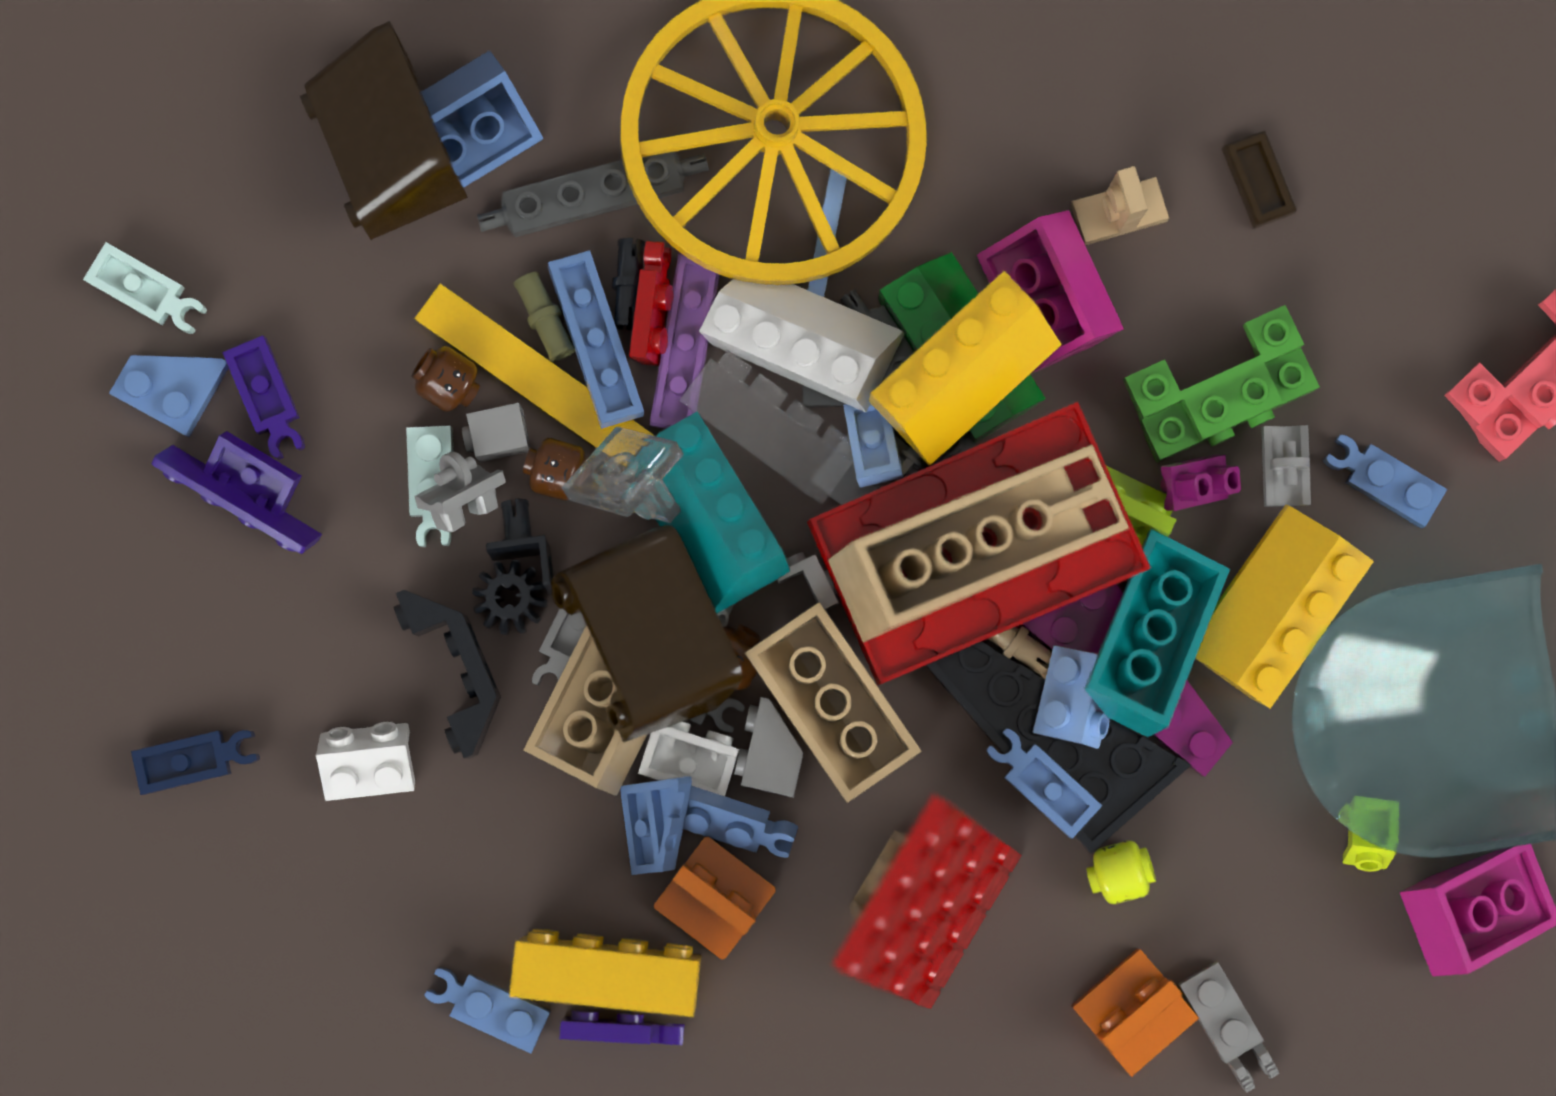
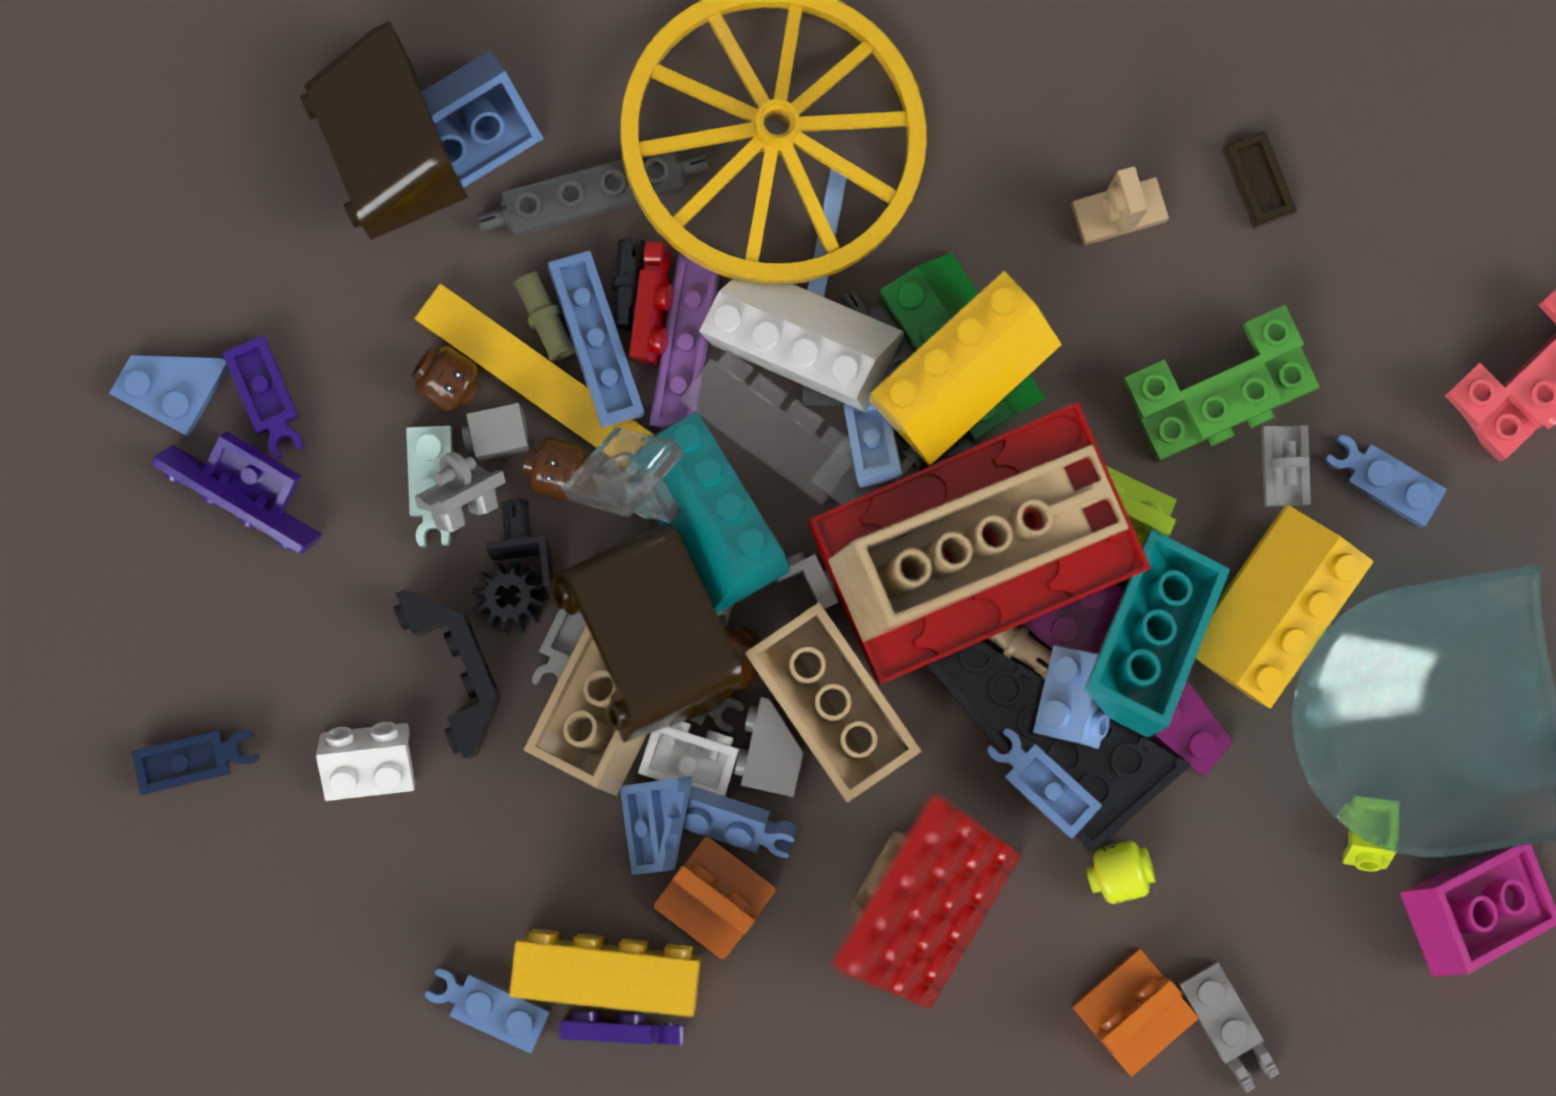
light aqua plate [83,242,207,334] -> none
dark pink slope [977,210,1124,373] -> none
magenta hips [1160,454,1241,511] -> none

